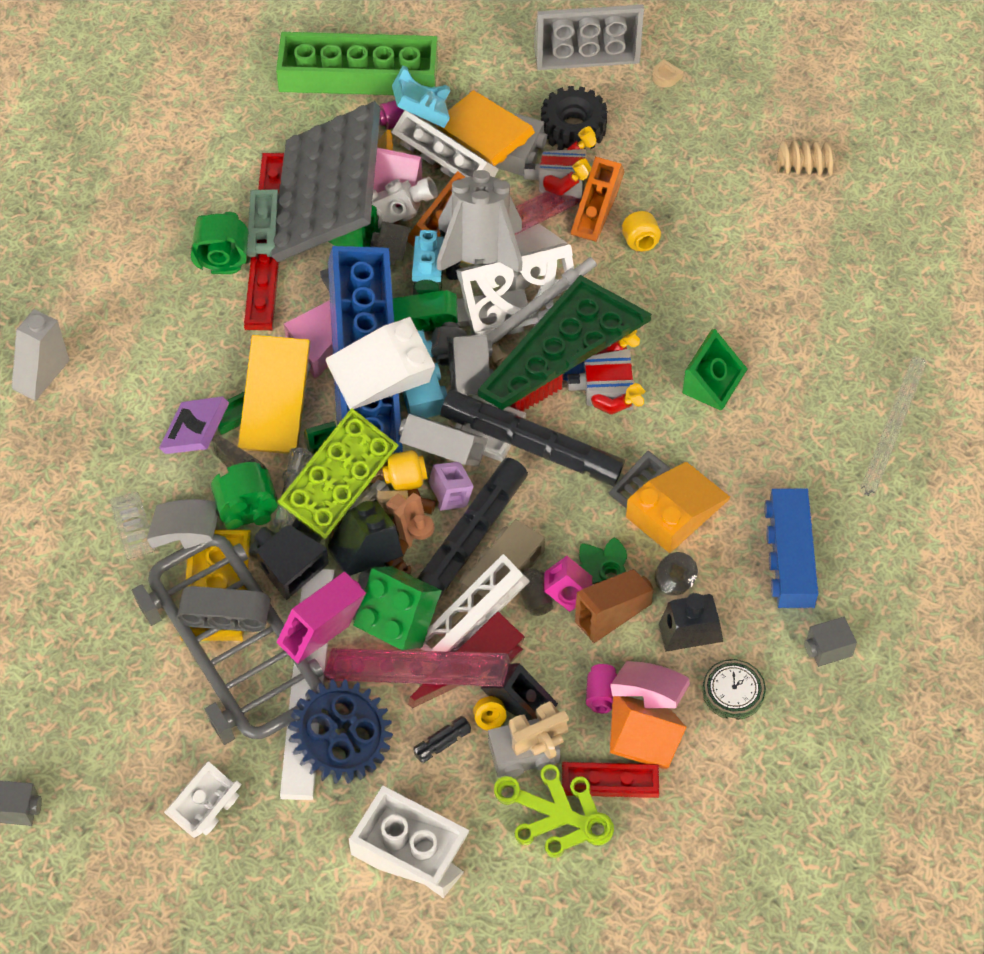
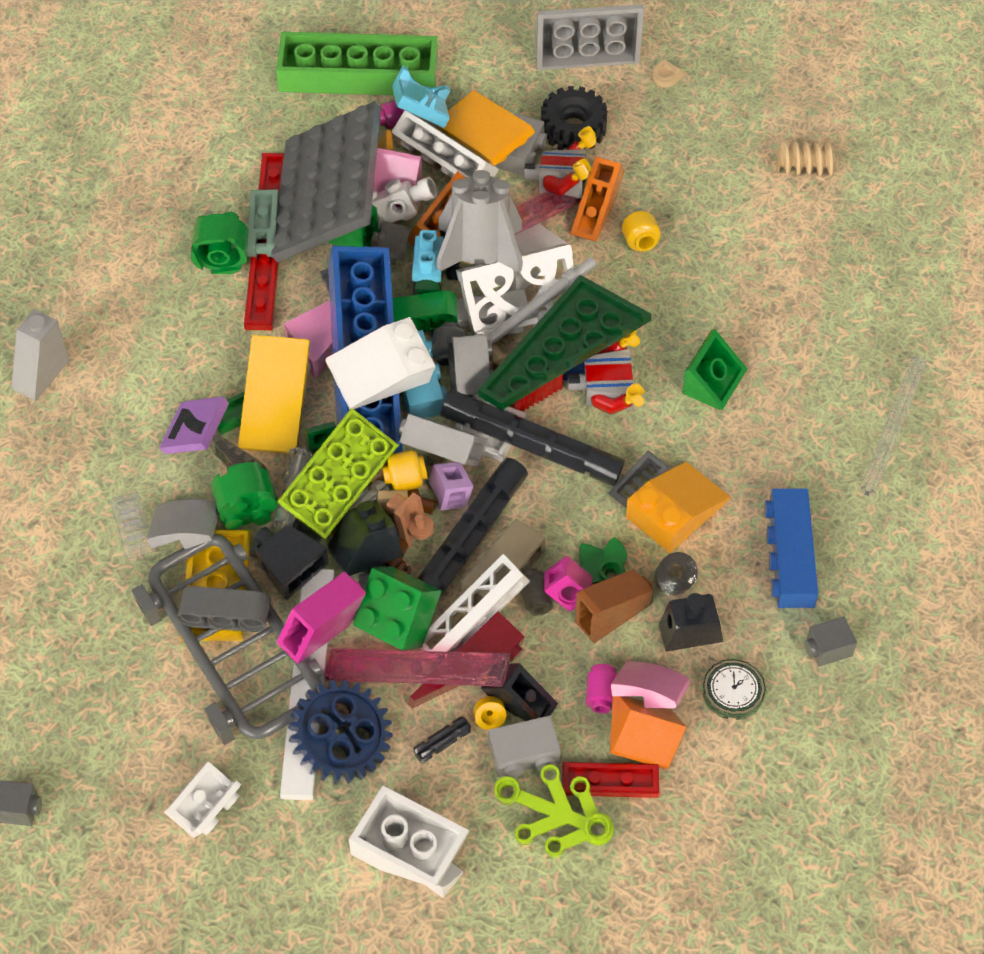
tan hips [509,701,569,759] -> none

